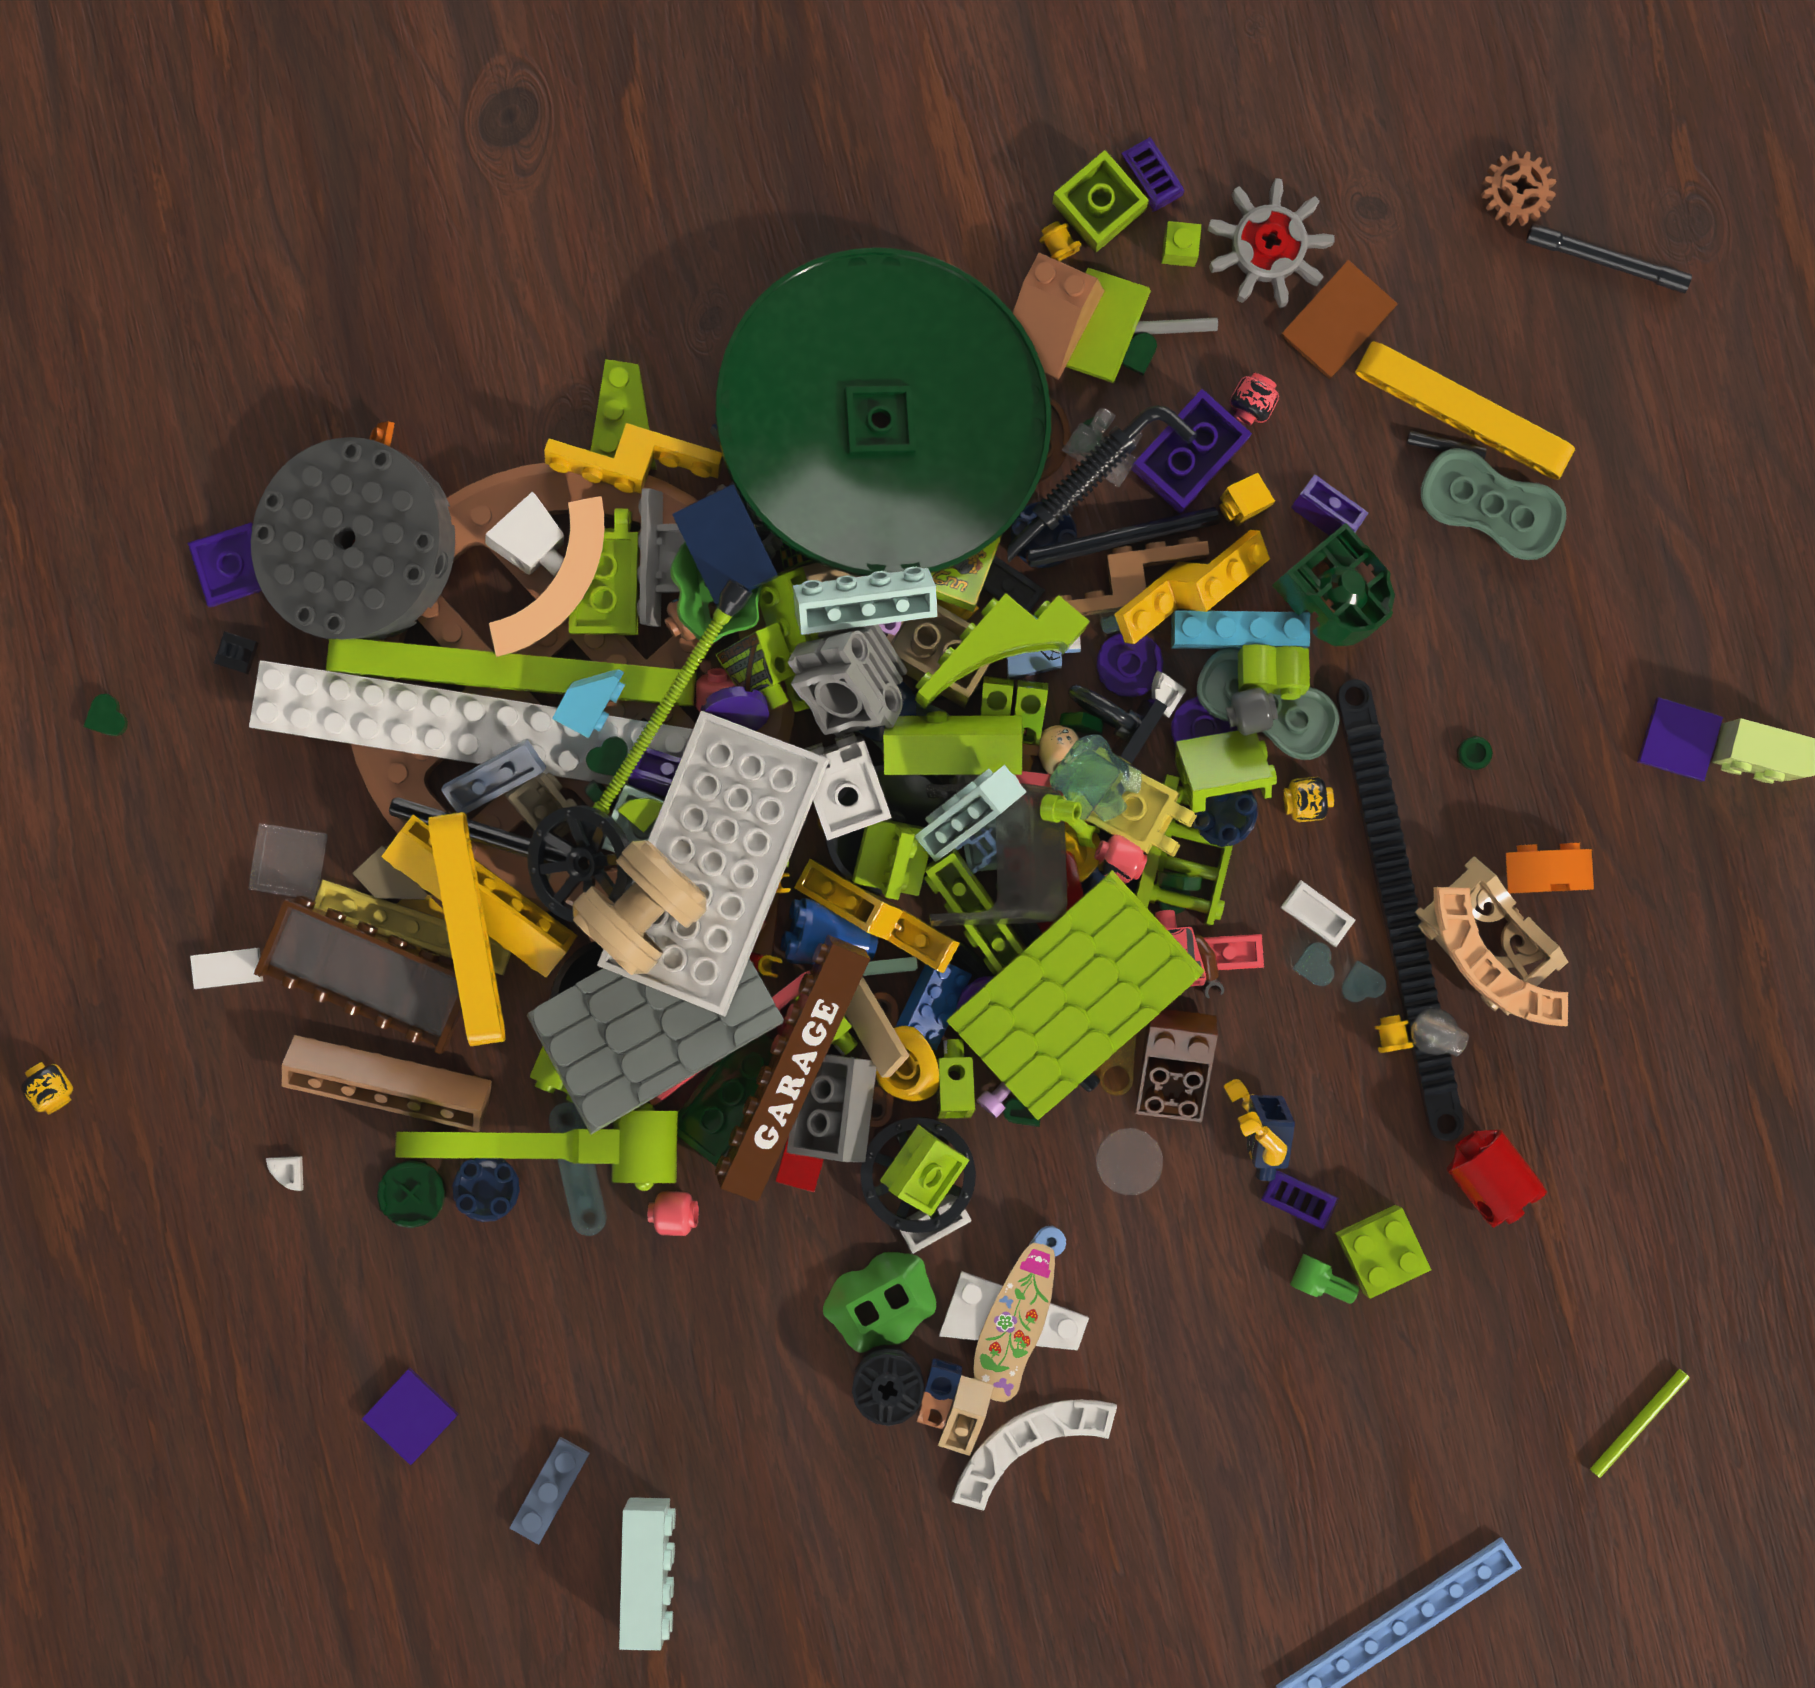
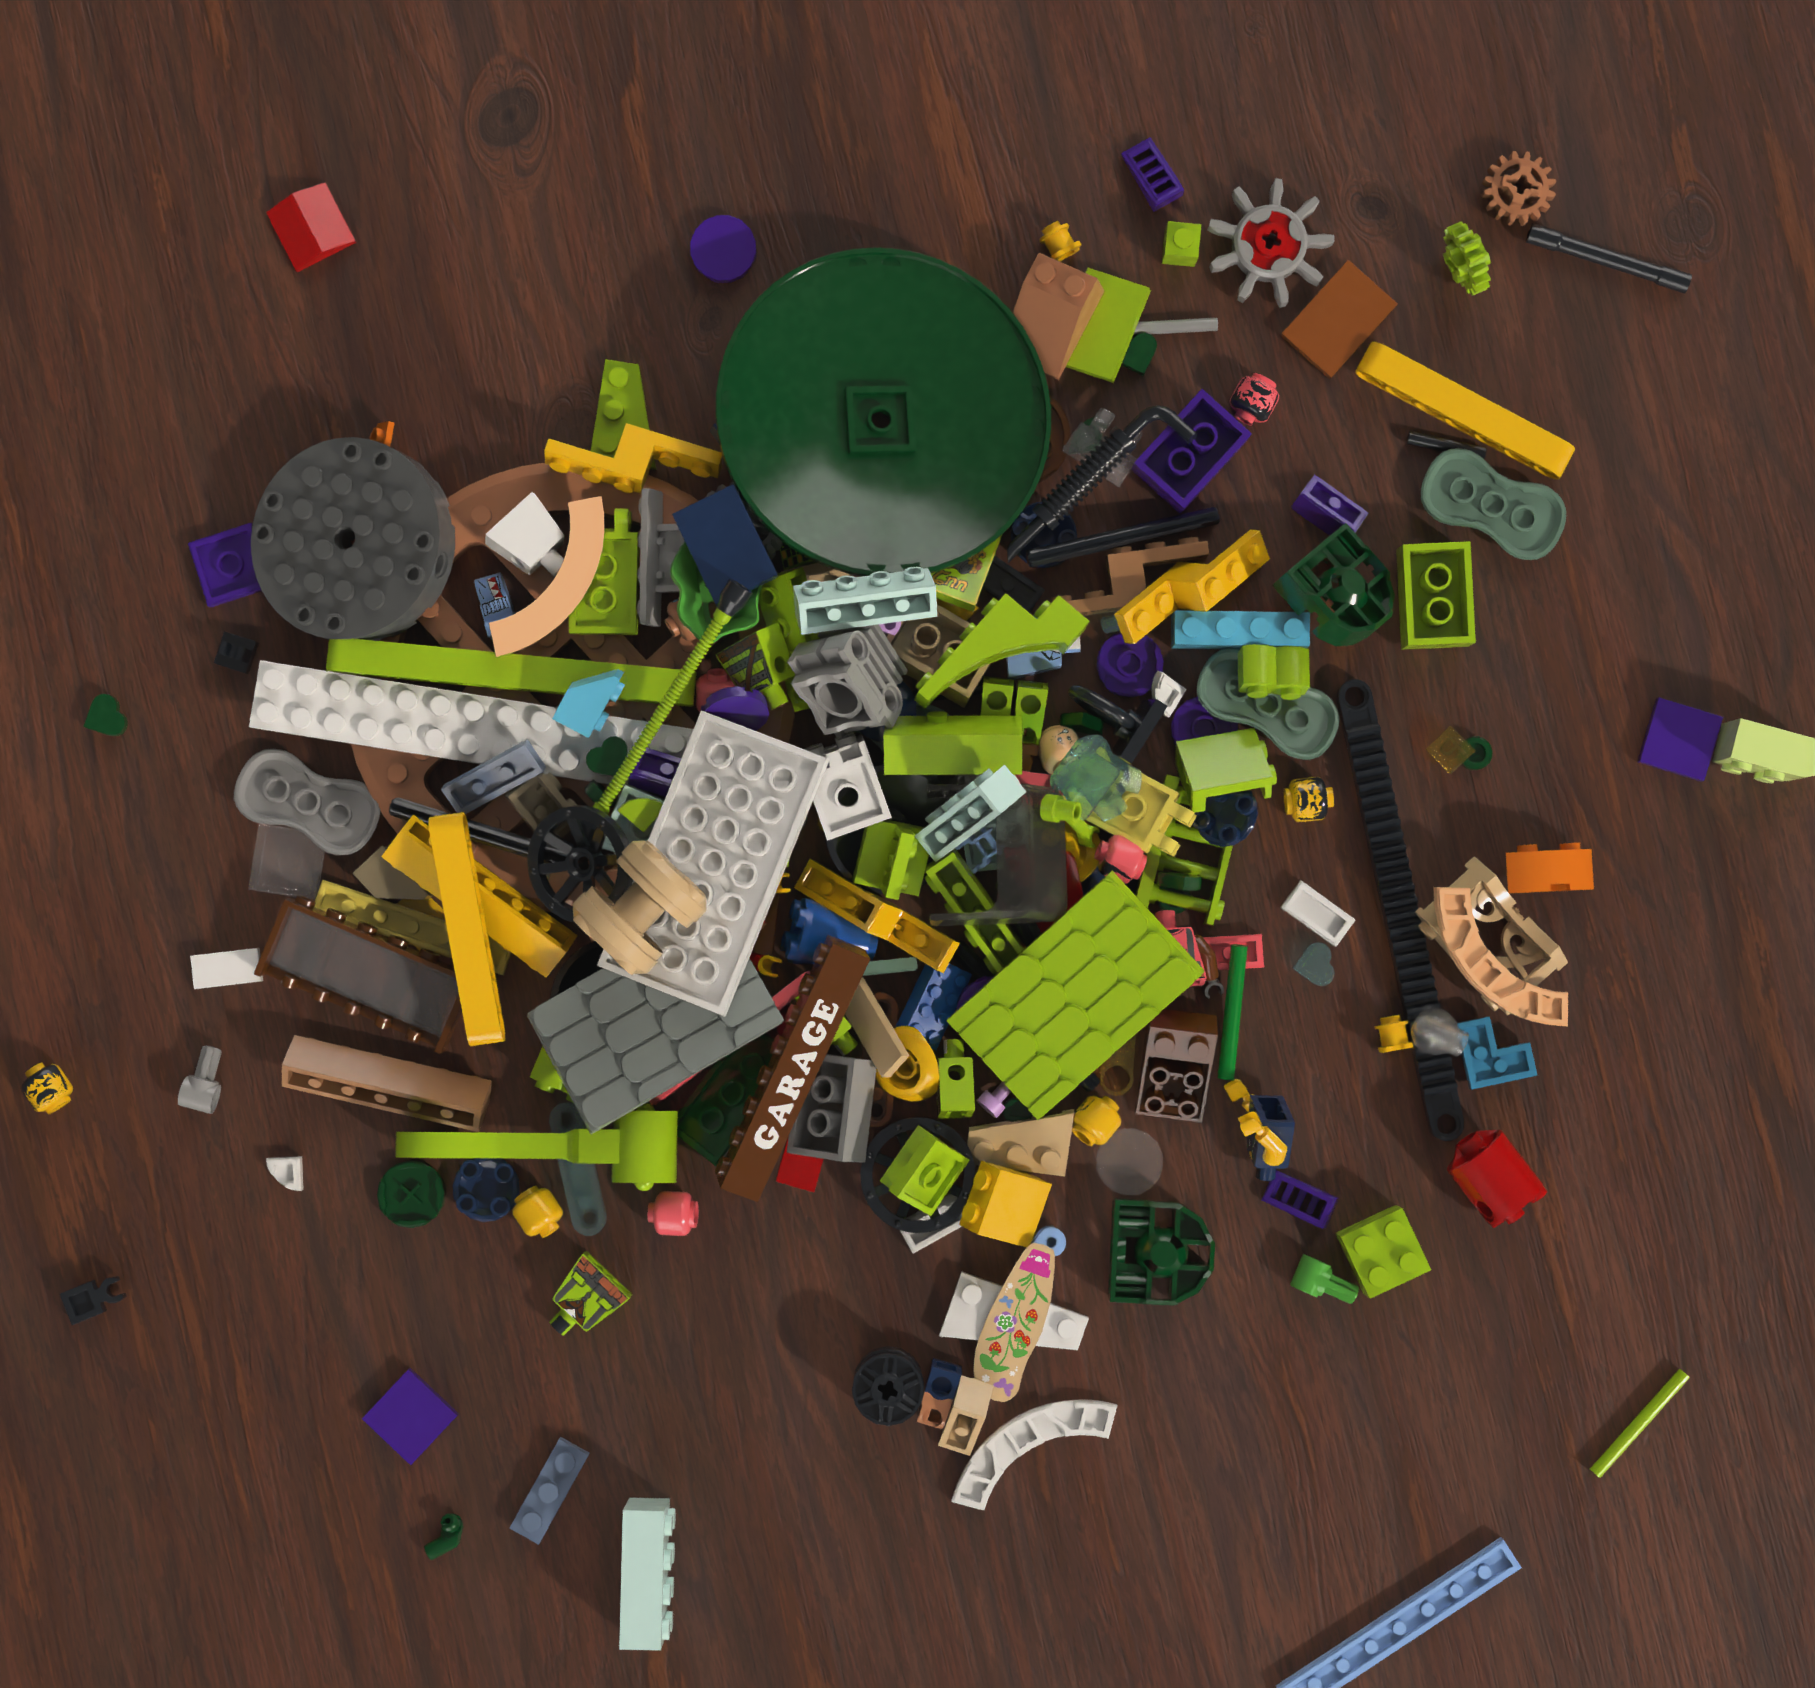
bright green piece [823,1252,936,1353] -> none
lime brick [1052,150,1149,253] -> none
yellow slope [1219,473,1275,526] -> none
dark grey head [1226,687,1278,736] -> none
clear light blue tile [1341,960,1386,1002] -> none
none -> black plate [60,1276,127,1325]
none -> light grey axle [178,1046,222,1114]
none -> light grey plate [234,749,381,855]
none -> red slope [266,183,356,273]
none -> dark green arm [424,1513,464,1560]
none -> light blue leg [474,572,515,640]
none -> yellow head [512,1186,563,1238]
none -> torso [549,1251,633,1336]
none -> dark purple tile [690,215,756,283]
none -> yellow brick [959,1160,1052,1248]
none -> tan wing [967,1109,1074,1177]
none -> yellow head [1072,1096,1121,1146]
none -> dark green connector [1108,1198,1215,1306]
none -> green piece [1217,944,1248,1080]
none -> lime brick [1396,541,1476,650]
none -> clear yellow tile [1426,726,1476,774]
none -> lime gear [1443,221,1491,296]
none -> dark azure plate [1455,1016,1537,1090]

